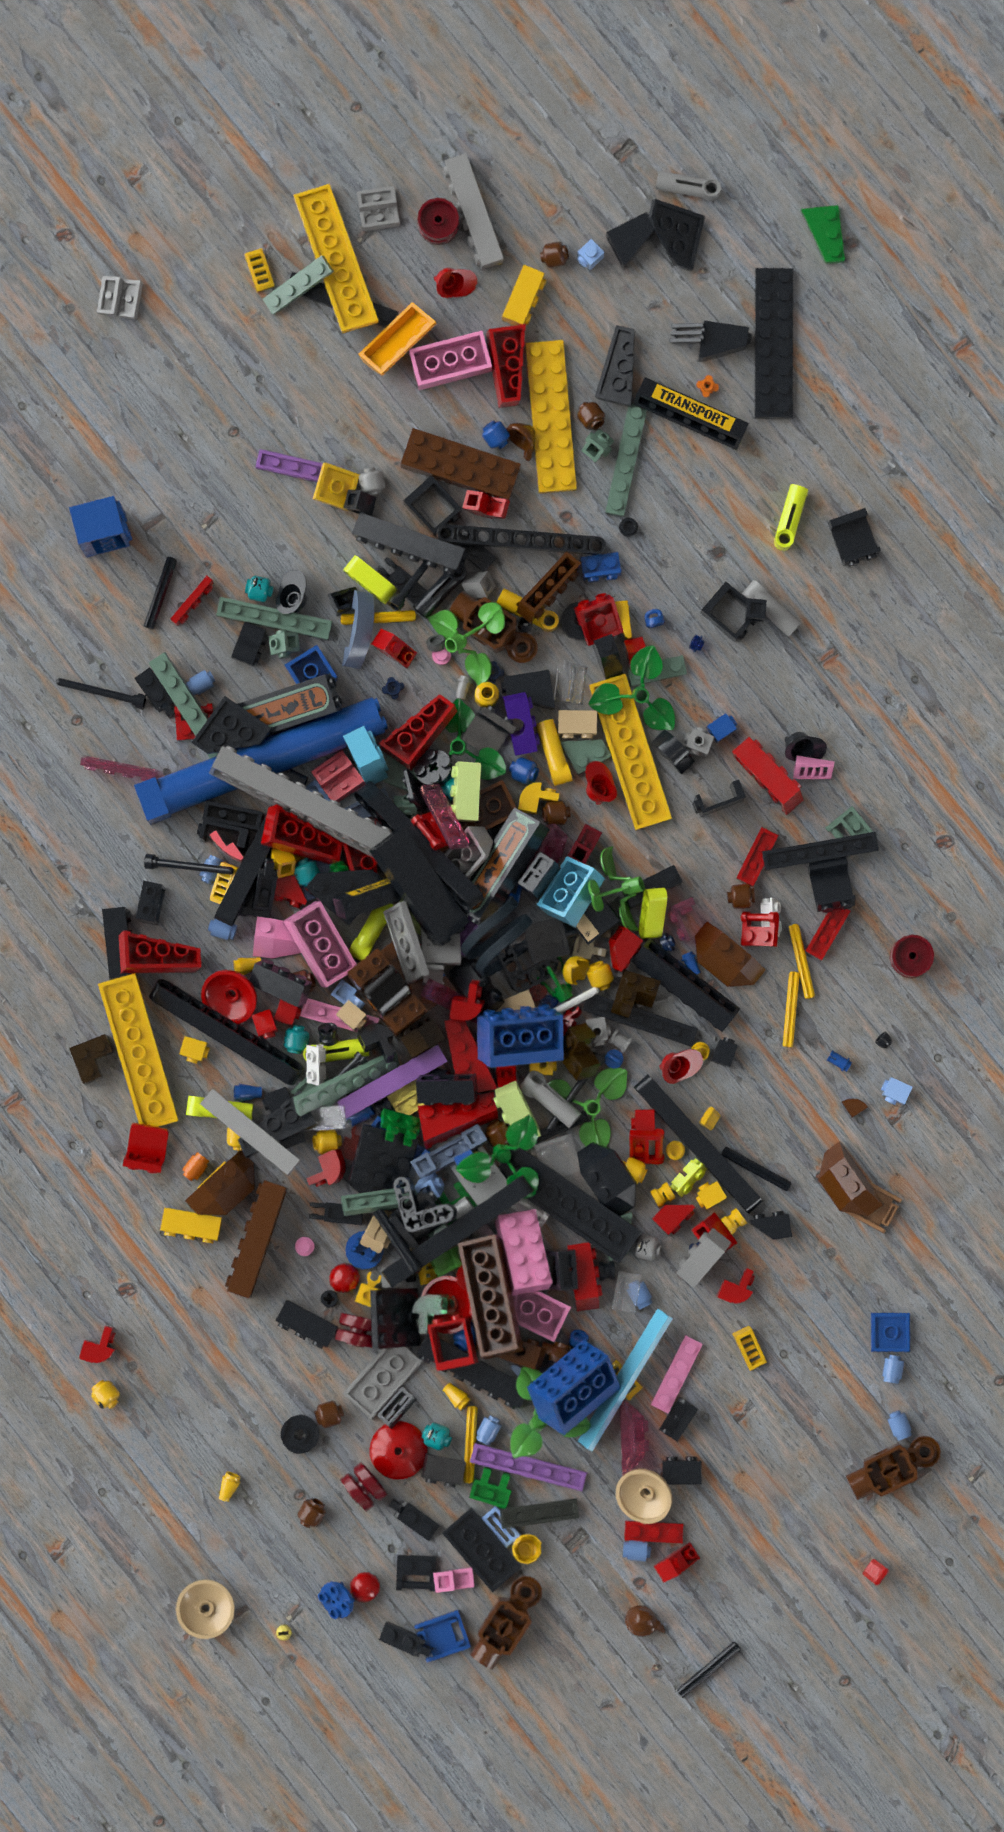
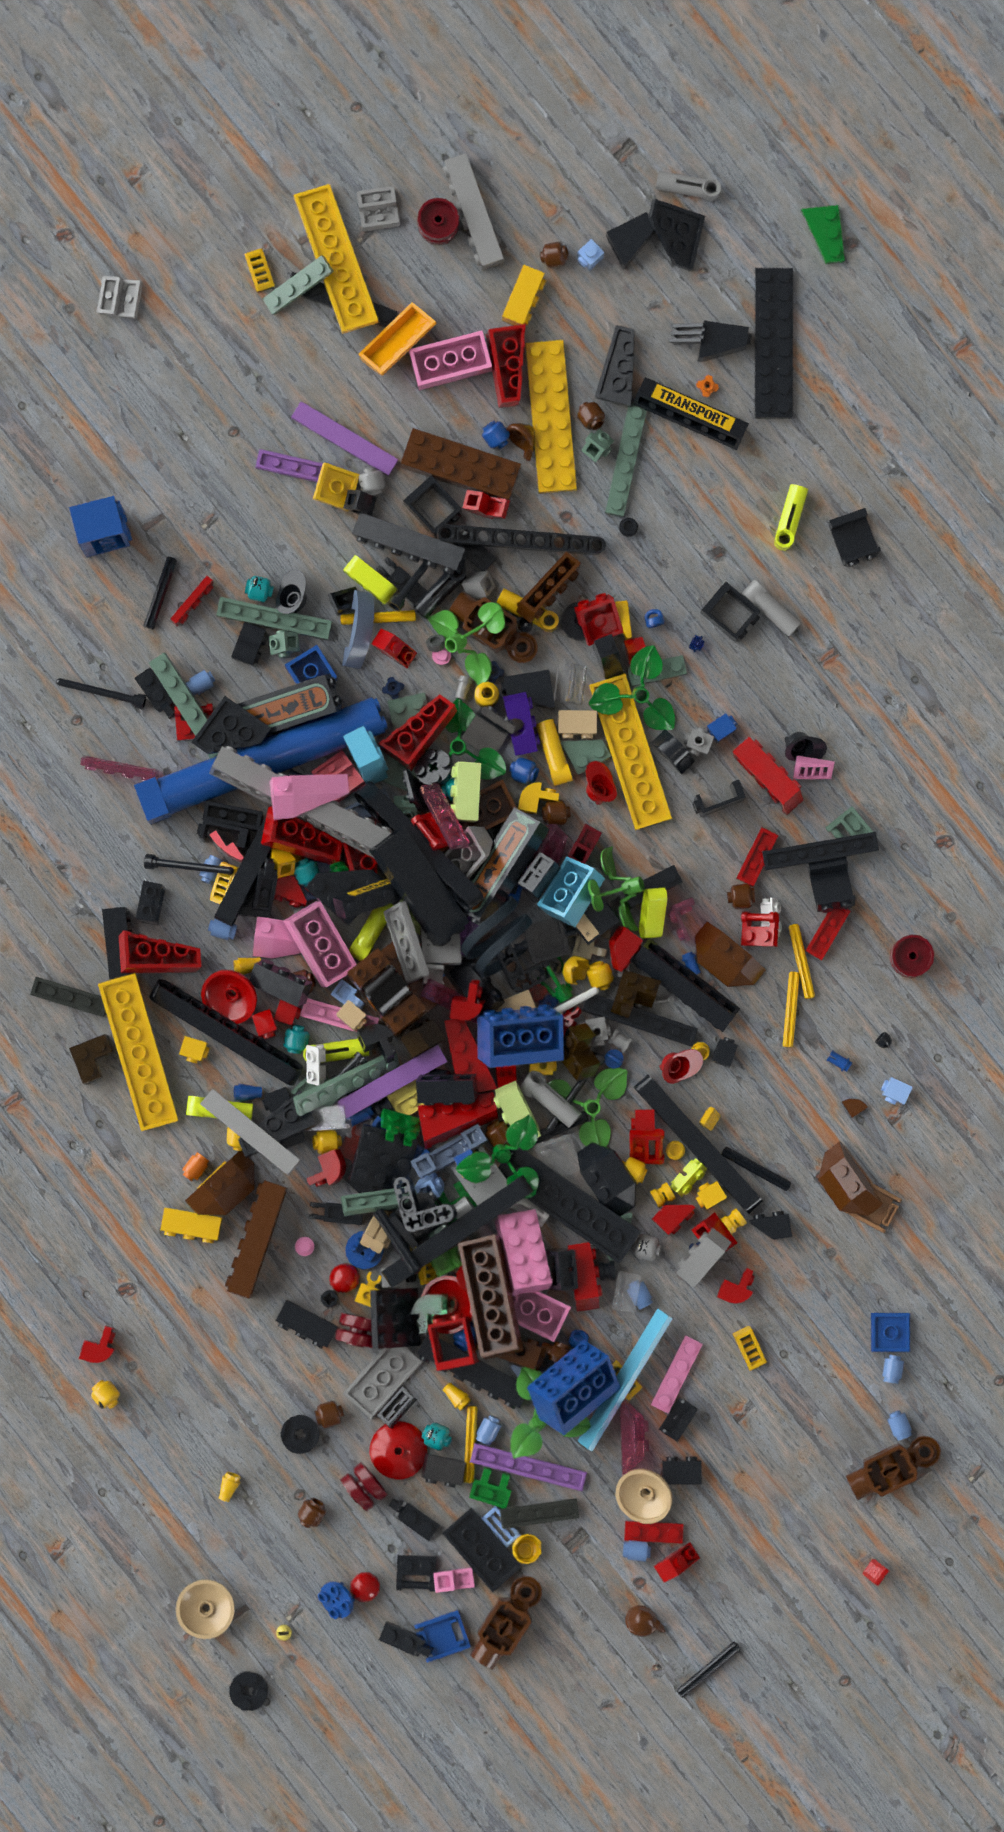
red bracket [123,1123,169,1174] -> none
black wheel [318,1022,339,1046] -> none
red piece [434,268,477,298] -> none
blue bracket [580,552,622,583] -> none
dark blue plate [660,933,676,951] -> none
black brick [745,598,767,622] -> none
none -> pearl dark grey plate [30,977,106,1017]
none -> black plate [229,1671,268,1711]
none -> bright pink wedge [270,774,349,820]
none -> medium lavender tile [291,401,398,477]
none -> sand green wing [387,692,427,730]

